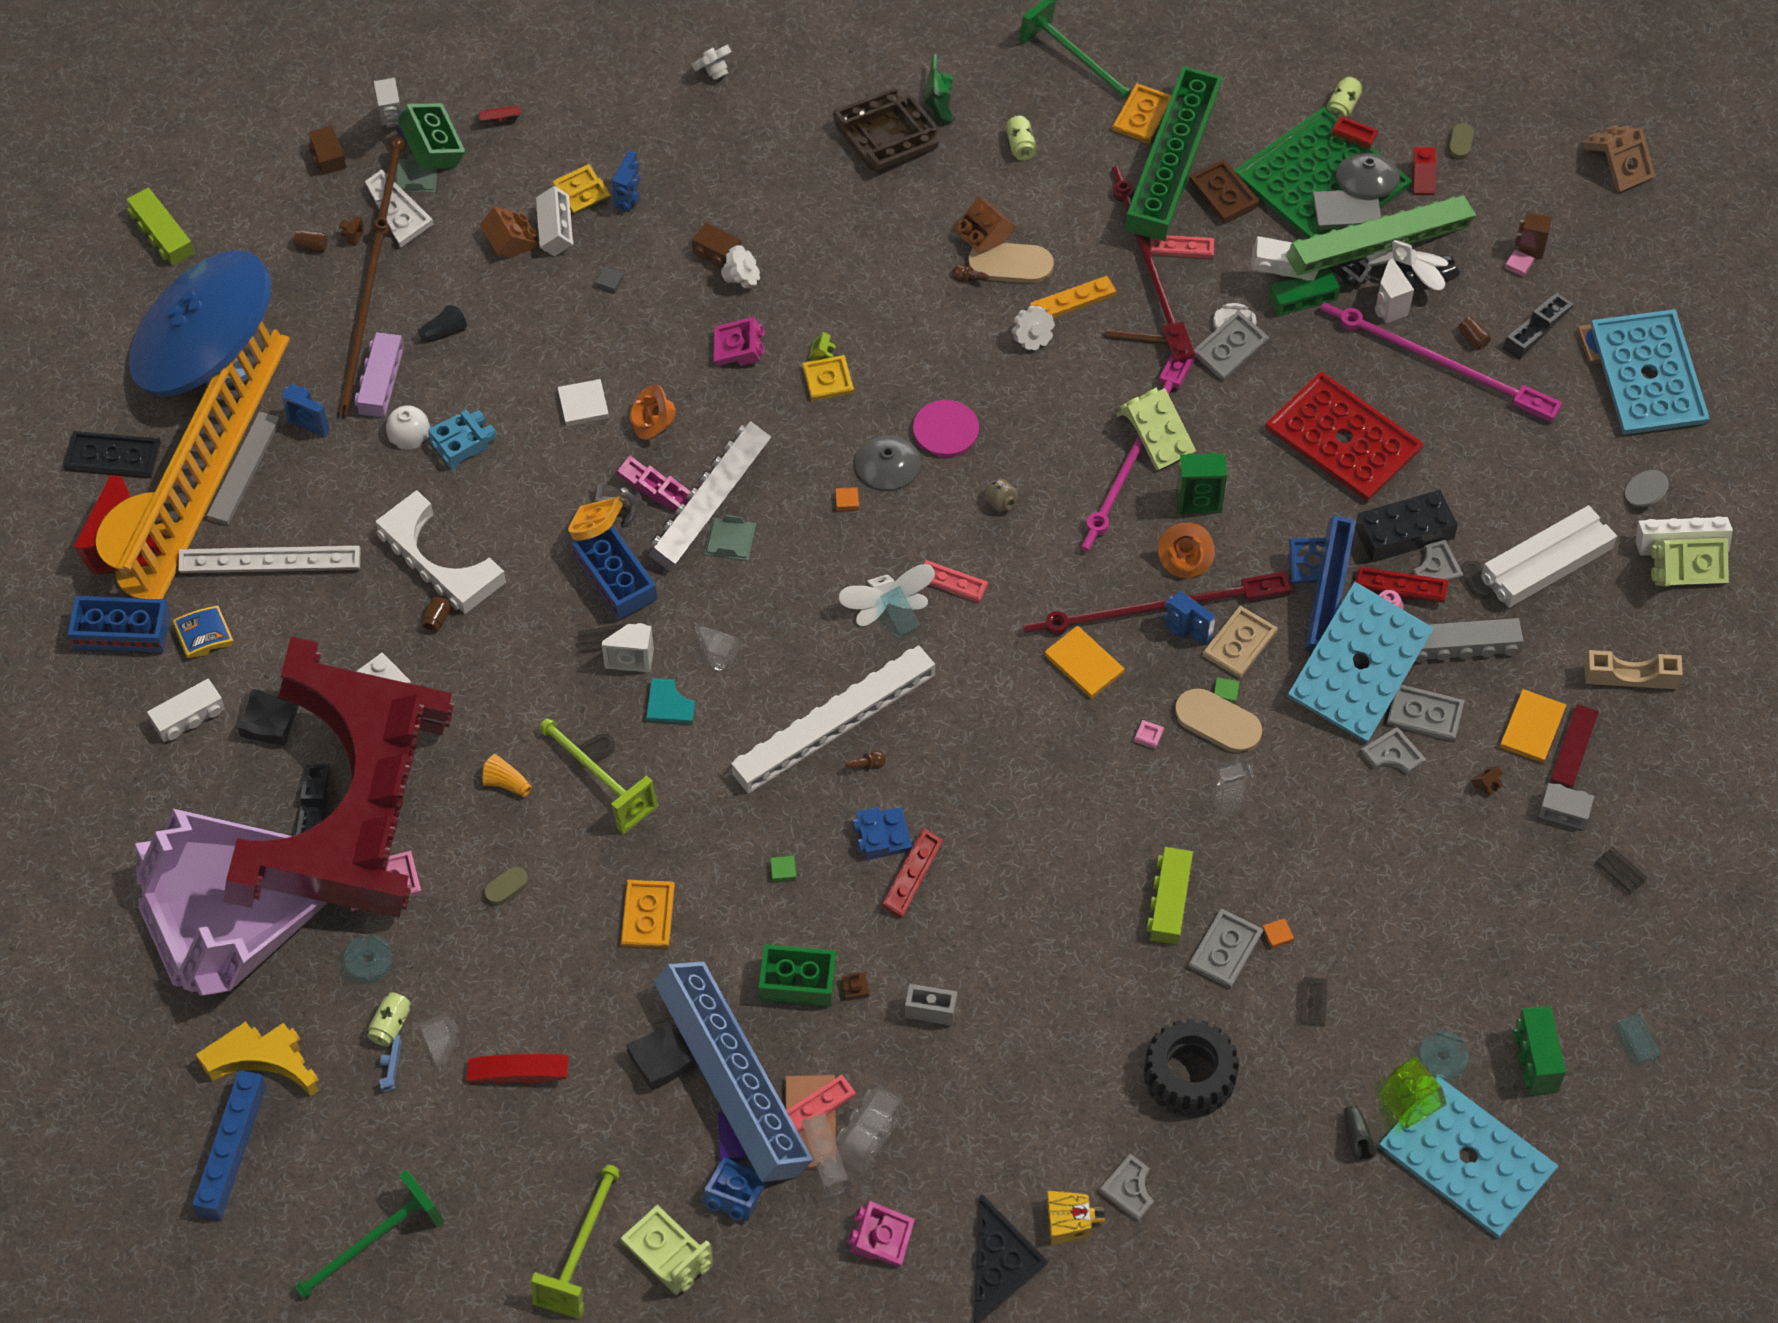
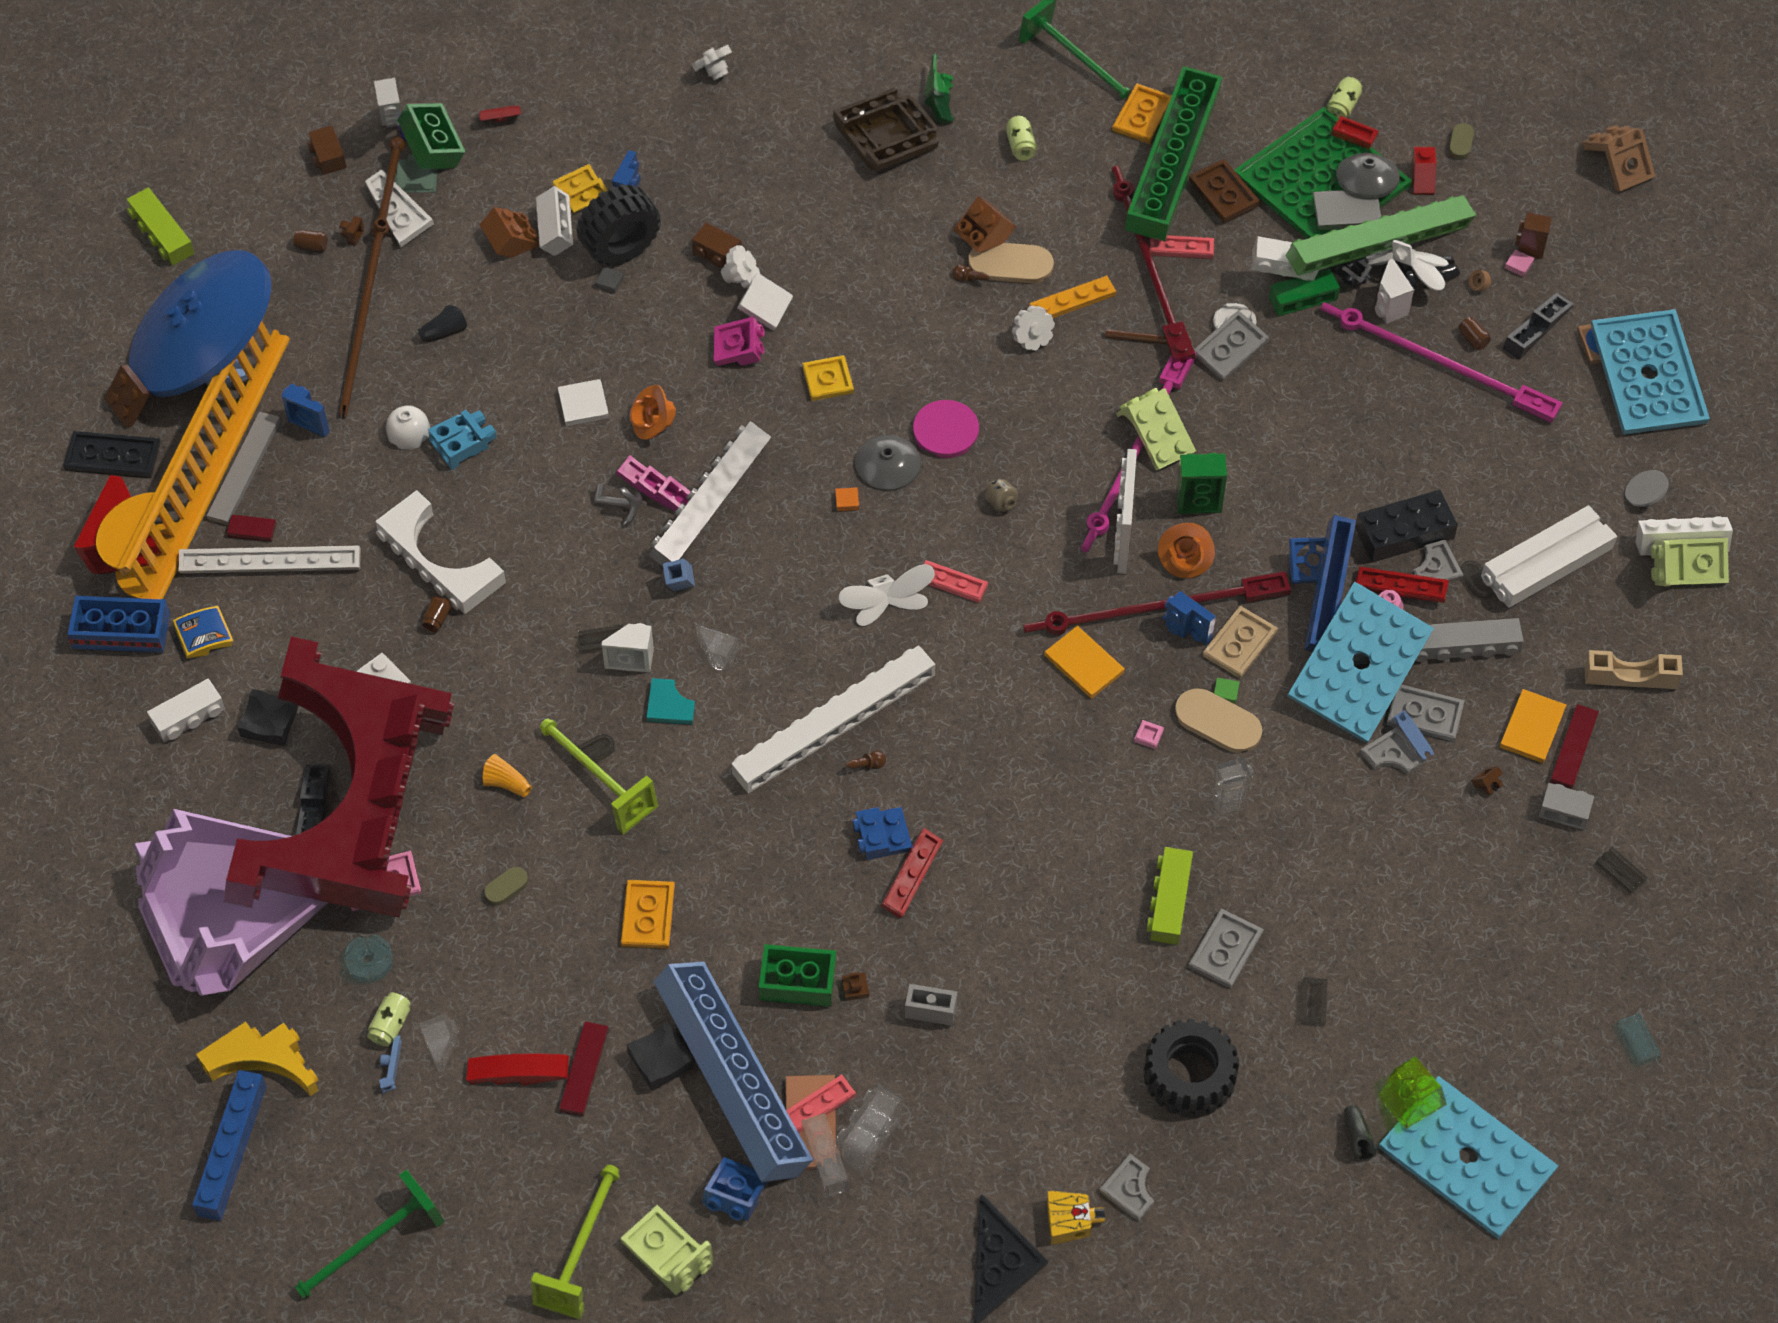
lavender brick [355,332,404,418] -> none
light orange tile [568,496,623,541] -> none
blue brick [571,525,657,620] -> none
sand green piece [704,515,756,561] -> none
dark purple tile [718,1113,745,1161] -> none
bright green tile [771,856,796,882] -> none
lime tile [809,332,836,361] -> none
dark pink plate [848,1201,915,1267] -> none
clear light blue tile [880,586,921,637] -> none
orange tile [1262,918,1294,949] -> none
red plate [1265,371,1424,502] -> none
clear light blue plate [1419,1031,1469,1080] -> none
green brick [1512,1006,1566,1096] -> none
none -> reddish brown plate [104,365,150,427]
none -> dark red tile [227,514,277,542]
none -> dark red tile [559,1021,609,1117]
none -> black tyre [576,185,661,266]
none -> medium blue brick [663,559,695,591]
none -> white tile [737,273,793,331]
none -> white plate [1113,449,1137,574]
none -> medium blue piece [1393,710,1434,761]
none -> medium nougat tile [1468,270,1491,292]

